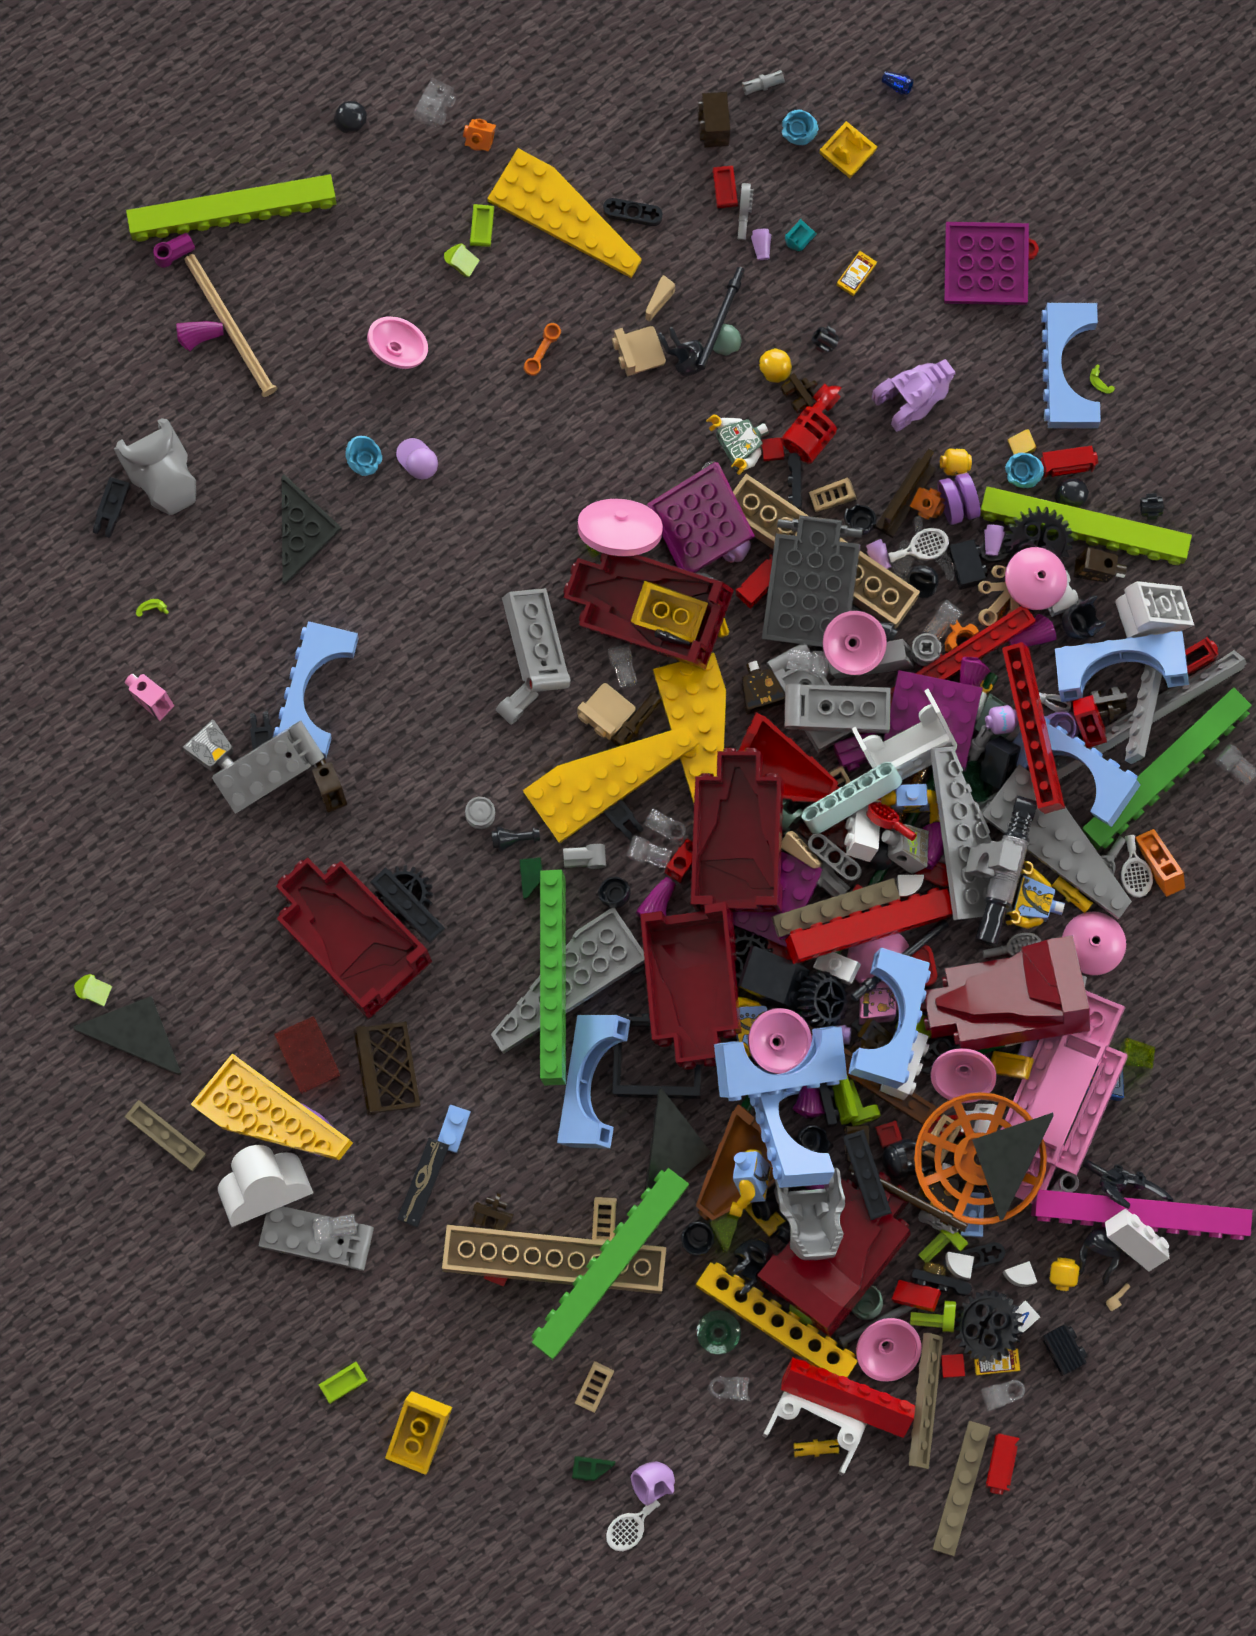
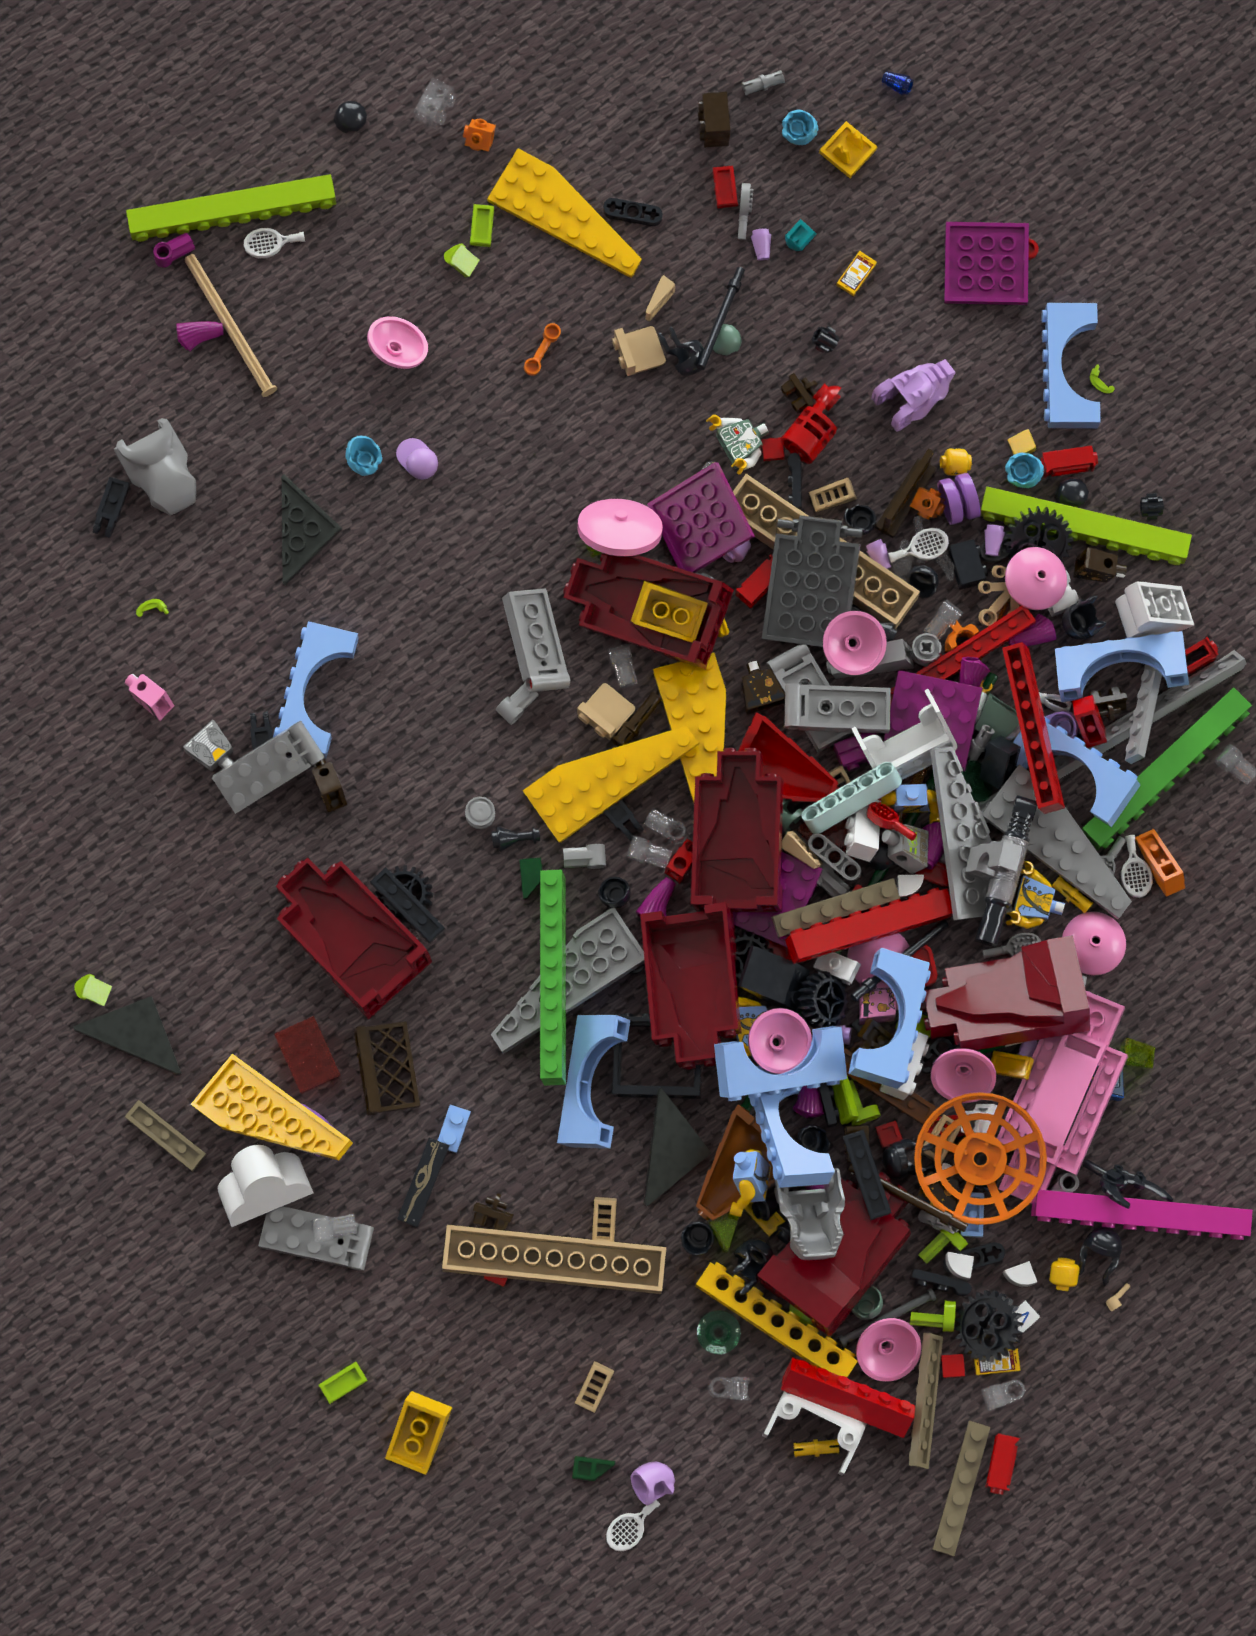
bright green brick [531,1168,689,1361] -> none
black helmet [654,629,690,646] -> none
yellow hair [759,348,792,383] -> none
clear piece [786,649,829,677] -> none
red tile [892,1280,941,1312] -> none
clear yellow tile [923,1261,946,1275] -> none
pearl dark grey tile [972,1112,1054,1221] -> none
lavender head [985,705,1018,735] -> none
black brick [1040,1324,1088,1376] -> none
white brick [1105,1209,1169,1271] -> none
none -> white piece [244,228,305,258]

